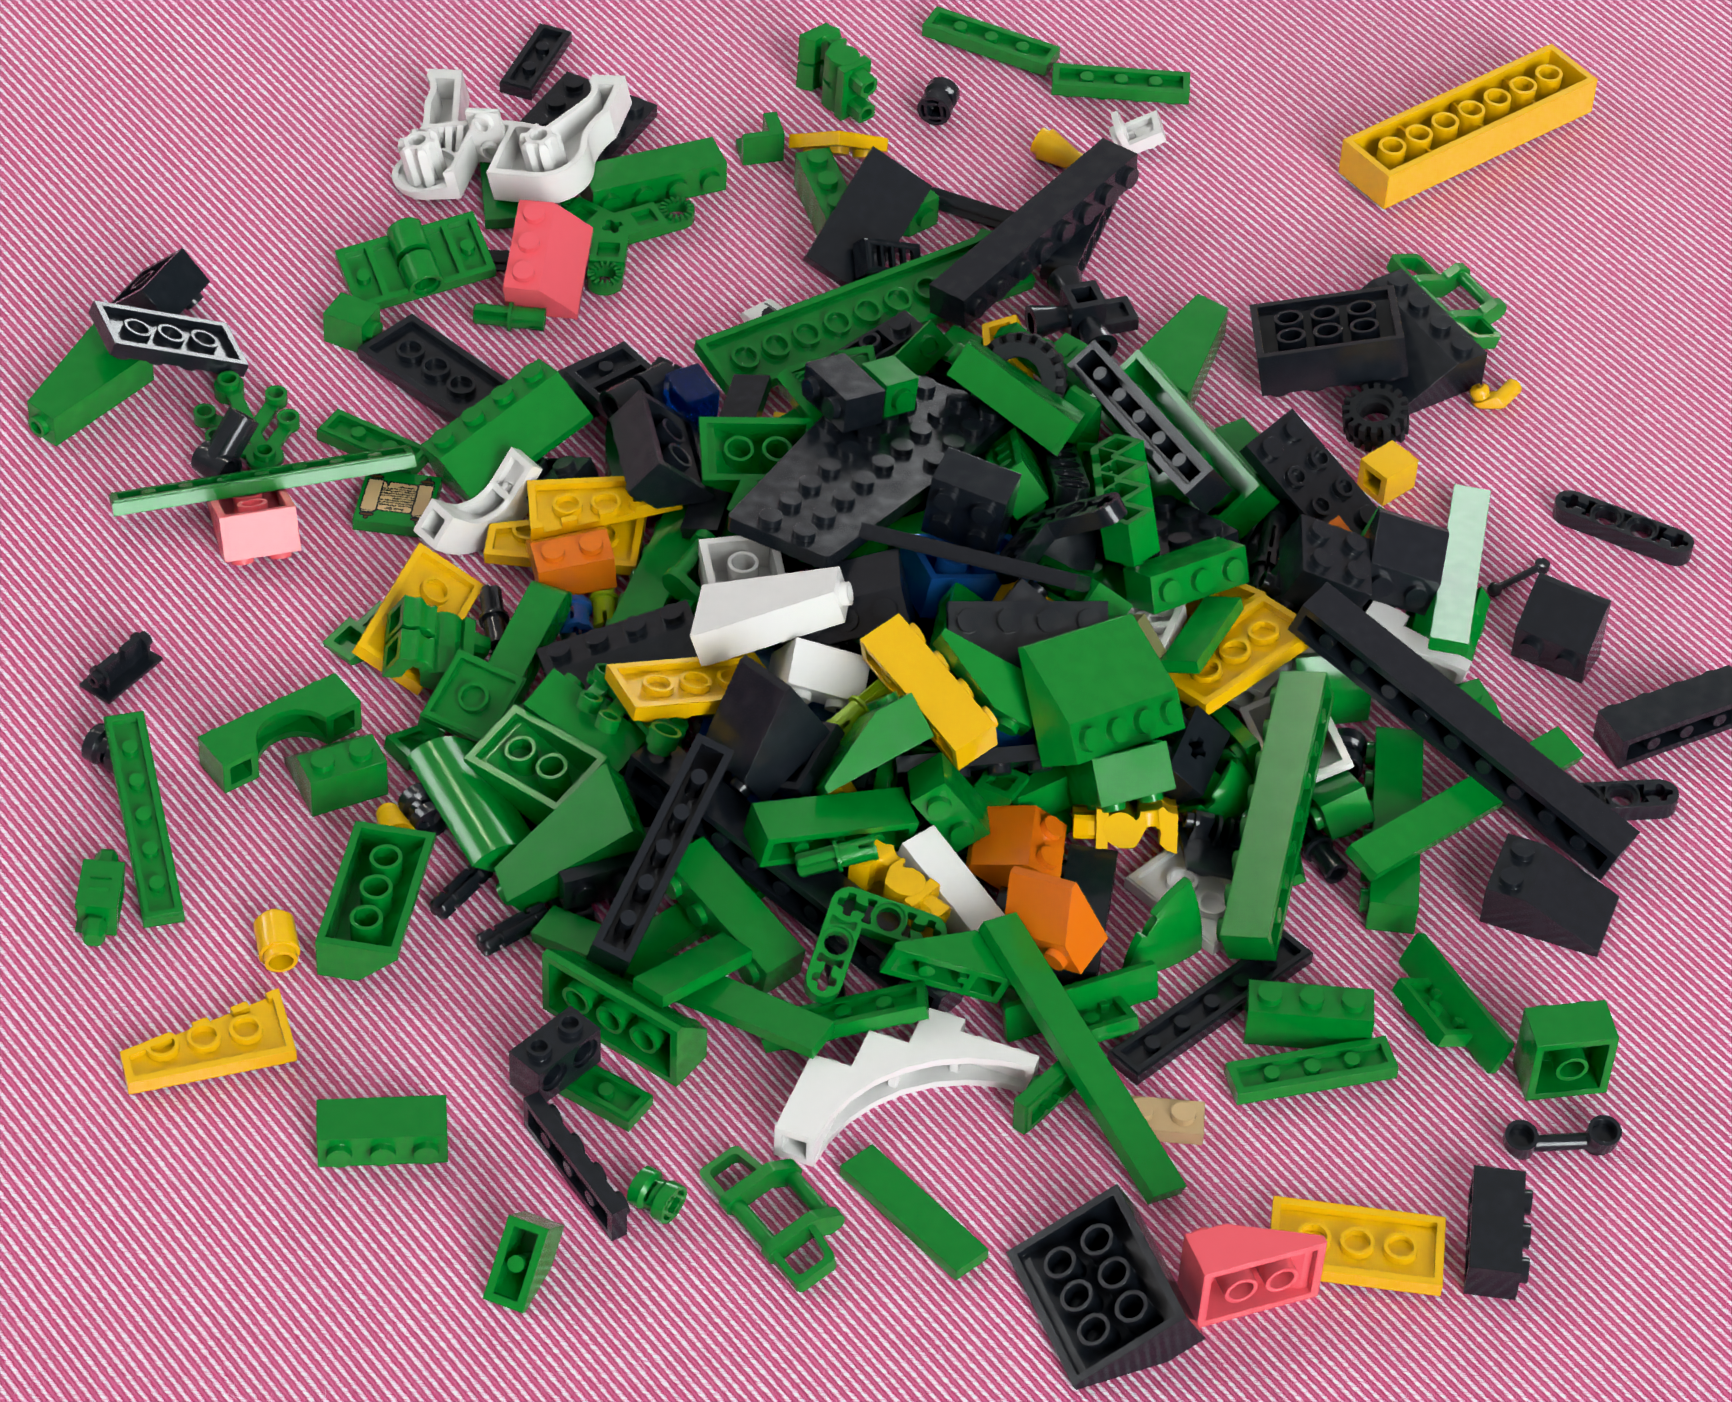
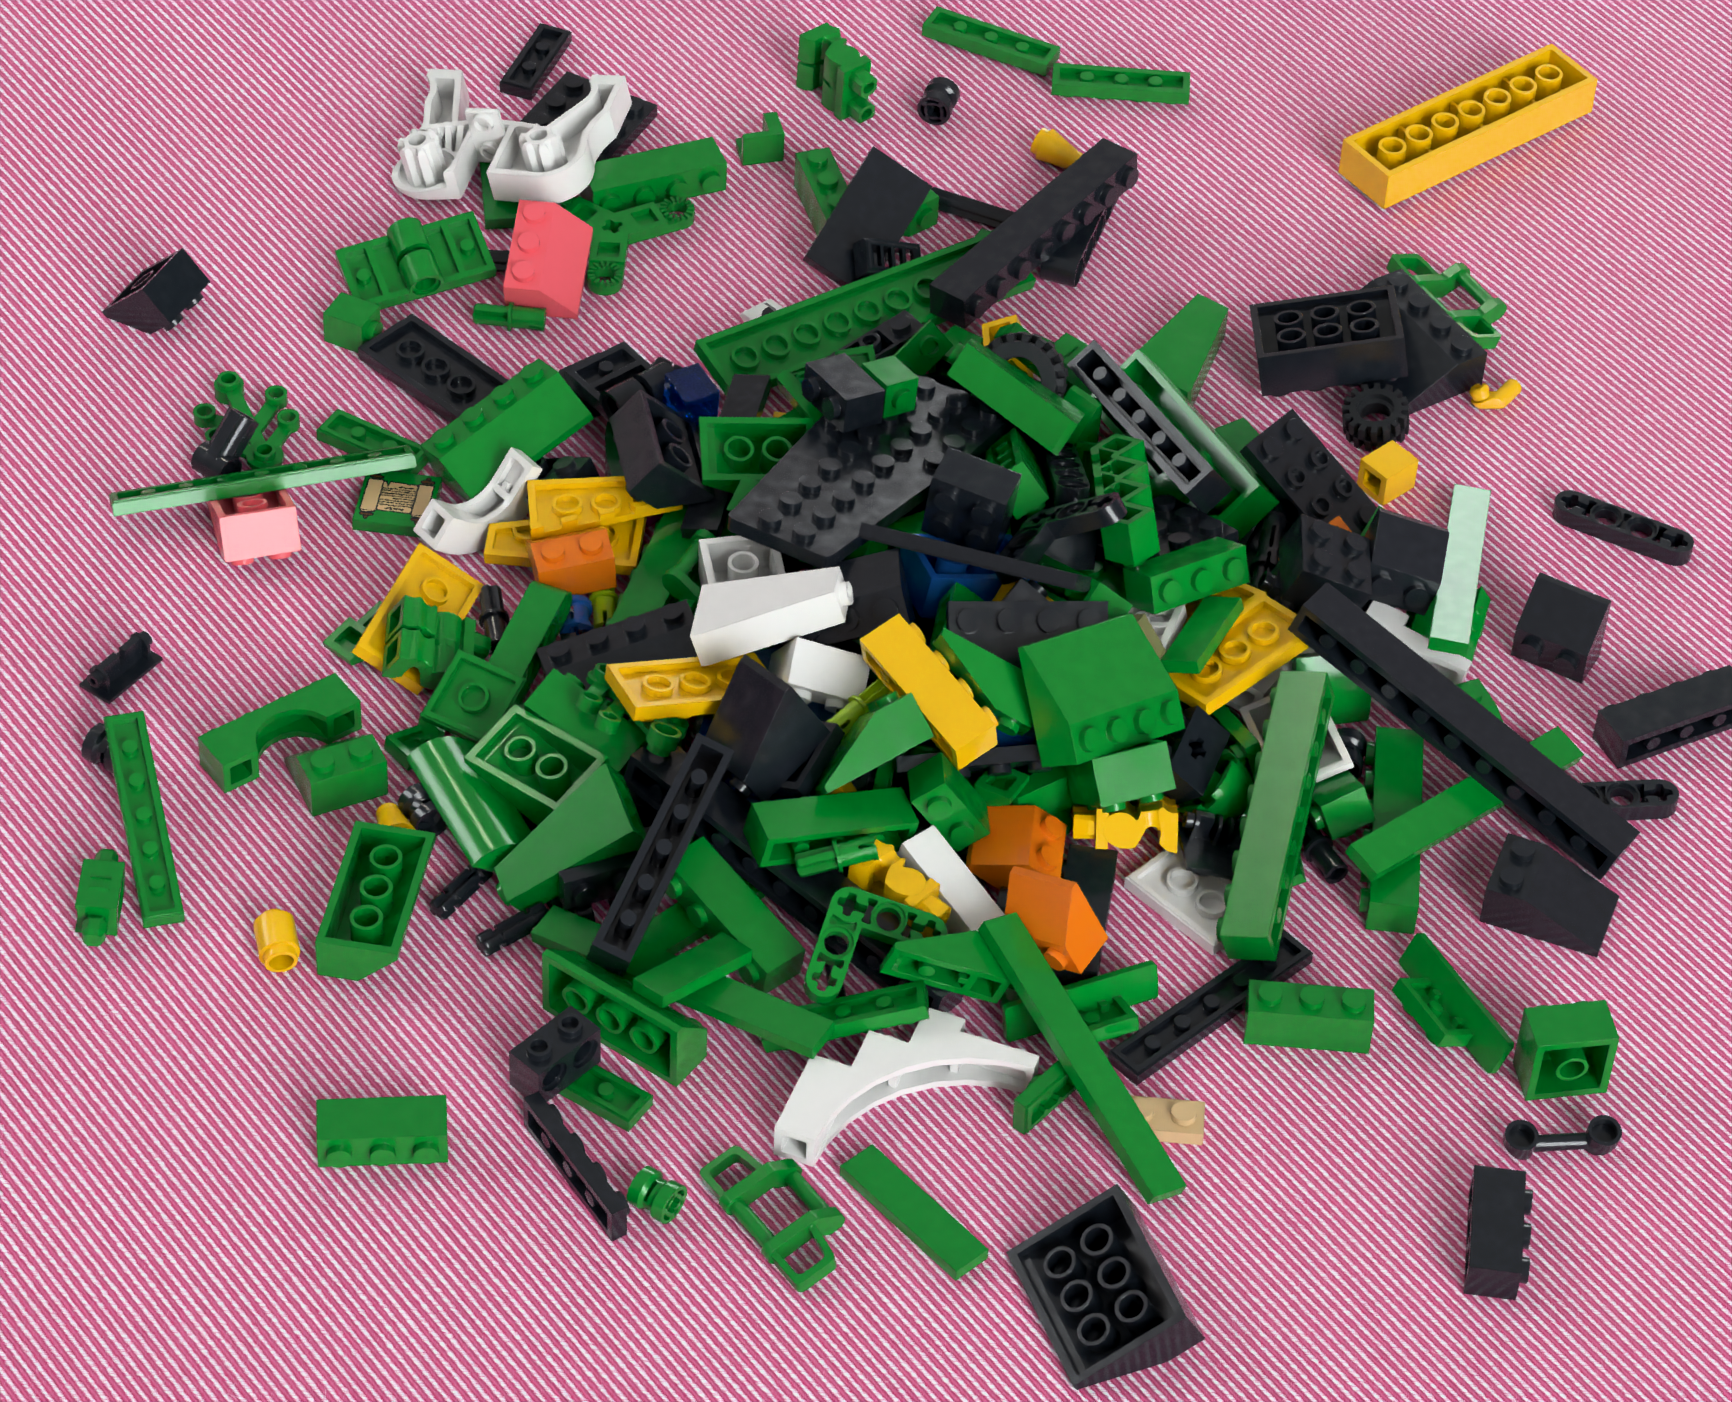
green slope [27,323,154,446] -> none
black plate [88,300,249,377] -> none
yellow wing [120,988,297,1095] -> none
green slope [483,1211,565,1313] -> none
yellow plate [789,131,888,159] -> none
black brick [1025,265,1139,357] -> none
white bracket [1109,110,1167,154] -> none
green brick [1122,876,1202,971] -> none
coral slope [1177,1224,1327,1328] -> none
green plate [1224,1036,1399,1105] -> none
yellow plate [1270,1196,1446,1296] -> none
black hinge [1487,558,1550,597] -> none

